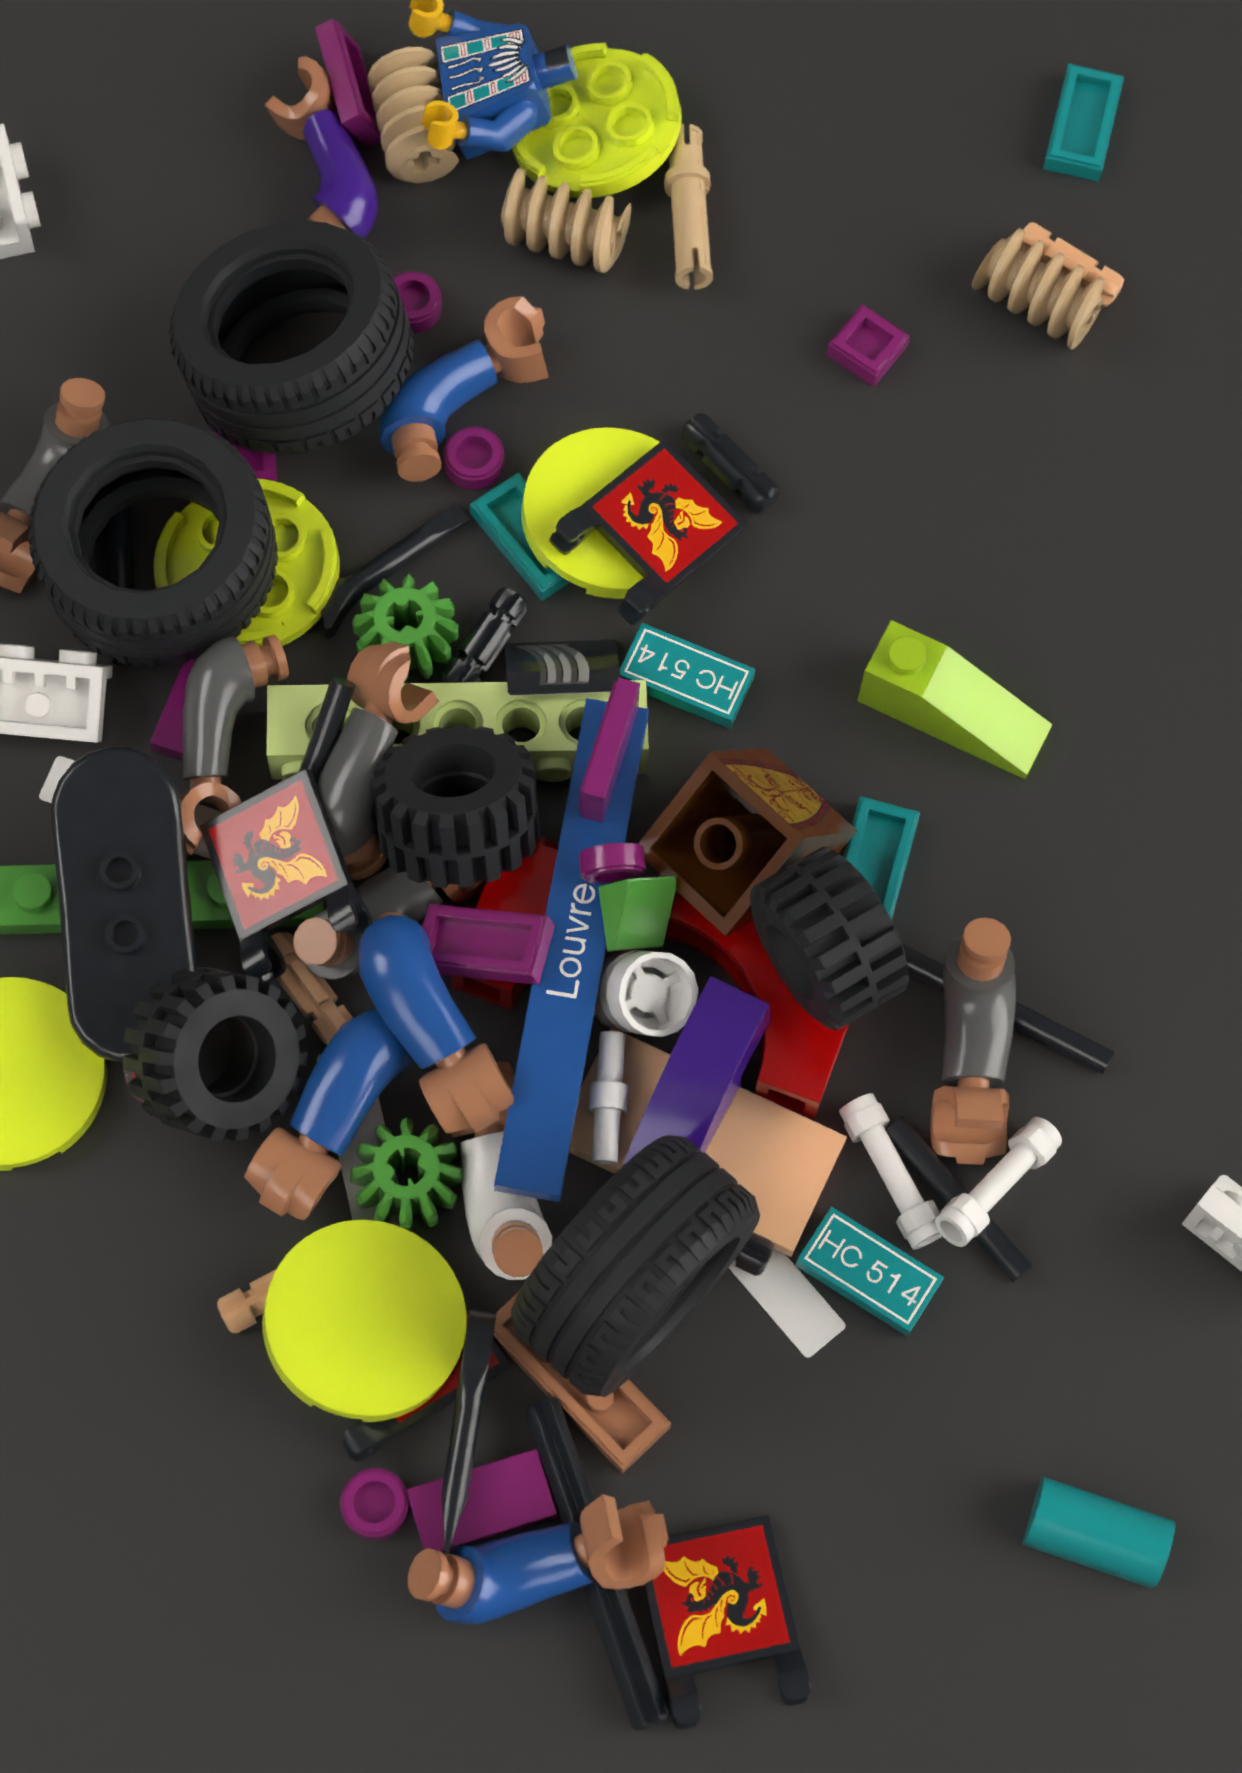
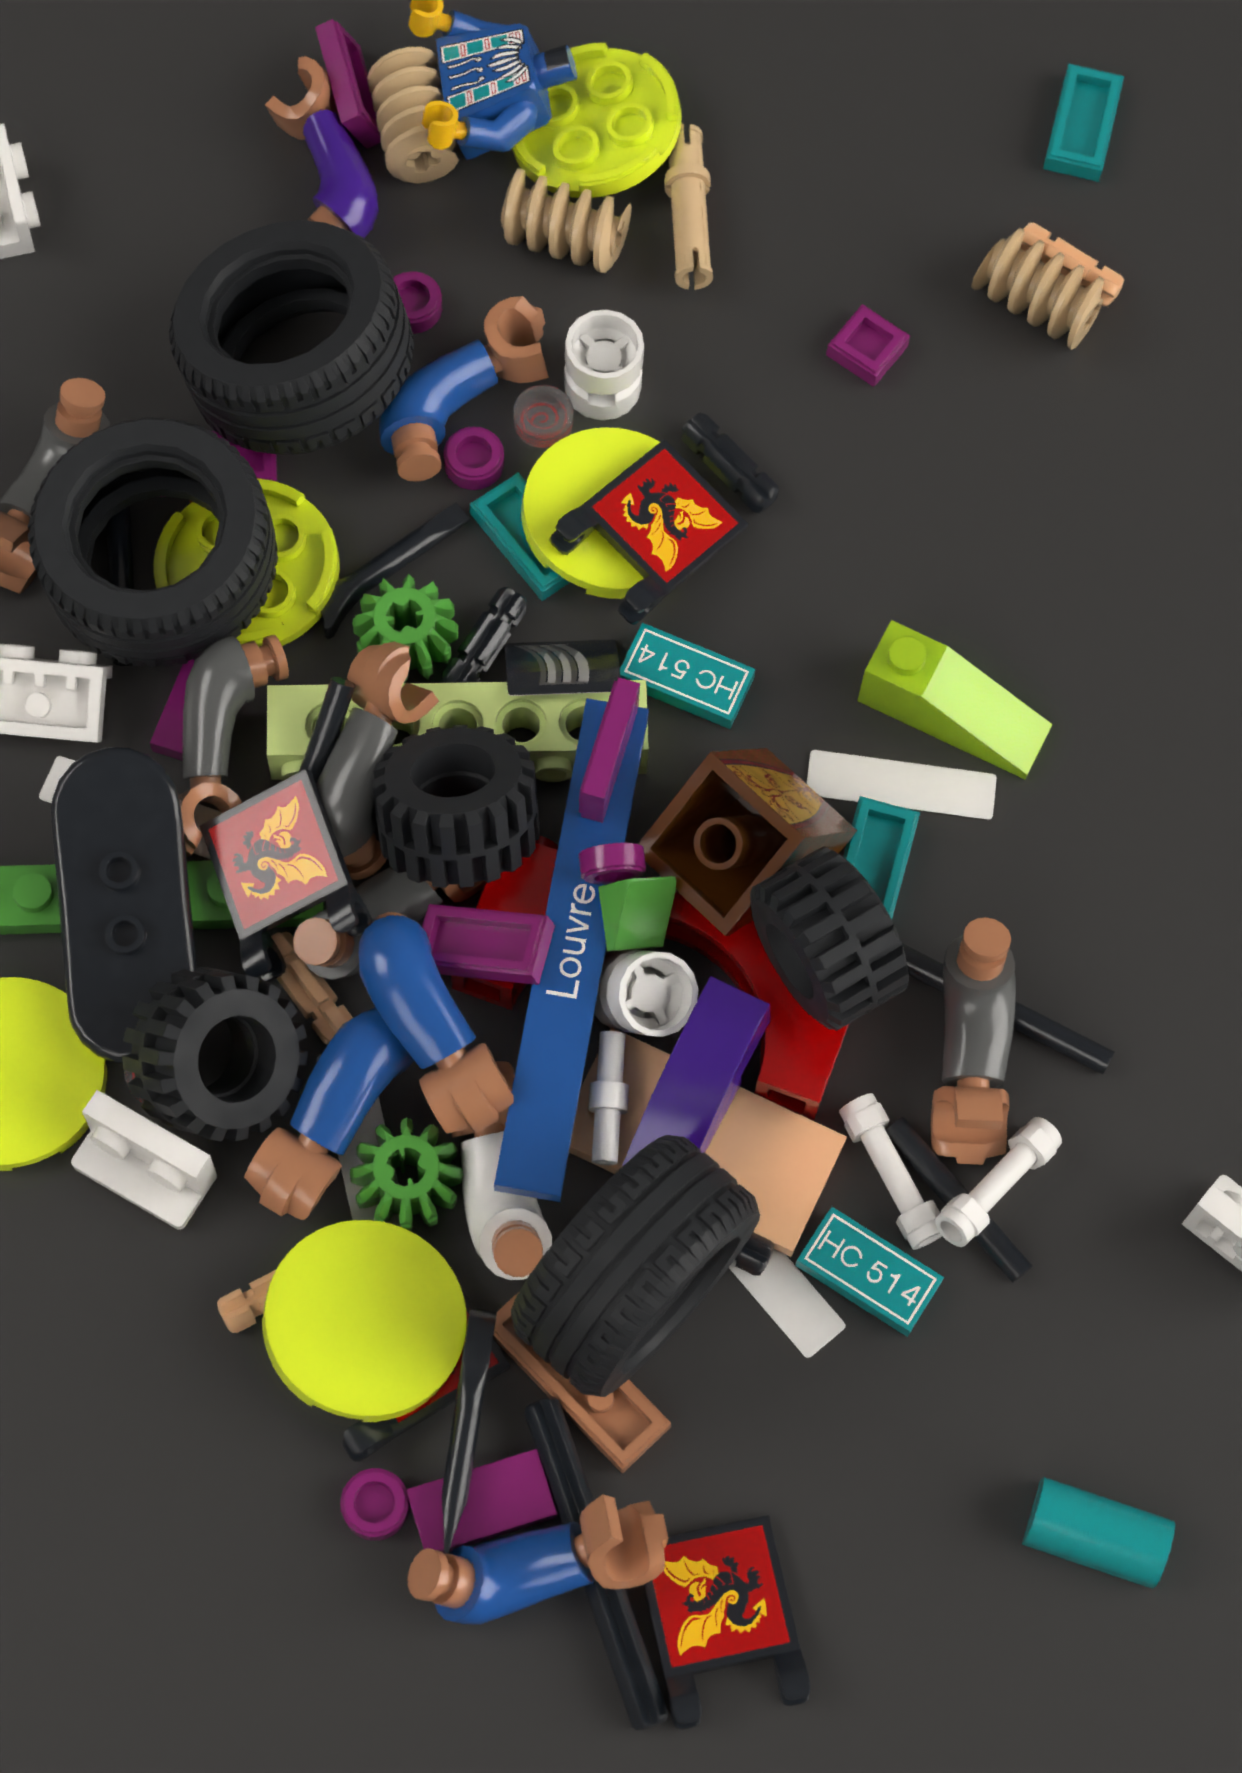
none -> white bracket [71,1090,217,1230]
none -> clear tile [513,385,573,448]
none -> white wheel [564,309,644,420]
none -> white sticker [807,750,997,820]

